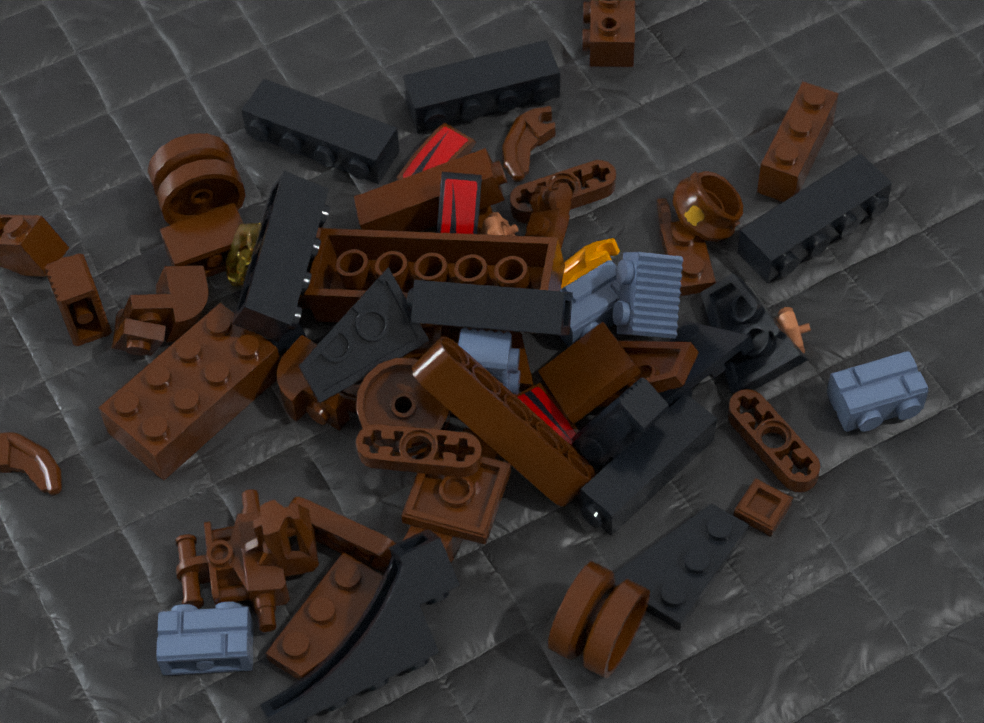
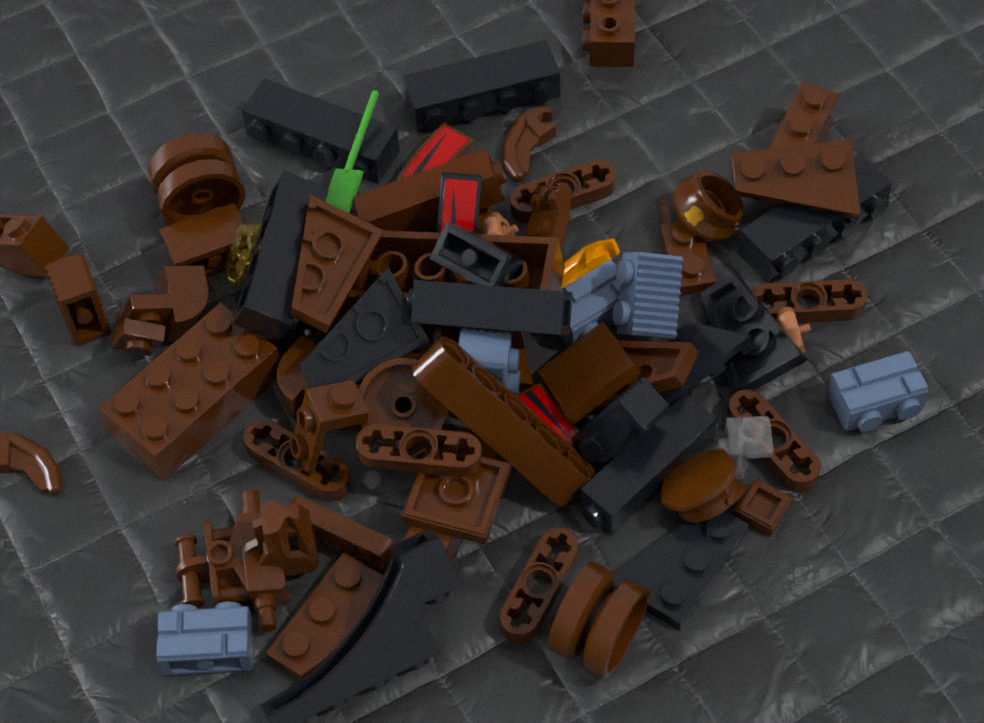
none -> reddish brown beam [243,419,351,502]
none -> reddish brown wing [290,194,384,334]
none -> reddish brown bracket [290,380,370,473]
none -> bright green piece [326,90,379,213]
none -> black slope [429,221,524,287]
none -> reddish brown beam [499,527,578,644]
none -> reddish brown hat [662,449,746,523]
none -> clear bracket [716,416,774,479]
none -> reddish brown wing [731,139,861,220]
none -> reddish brown beam [752,279,868,323]

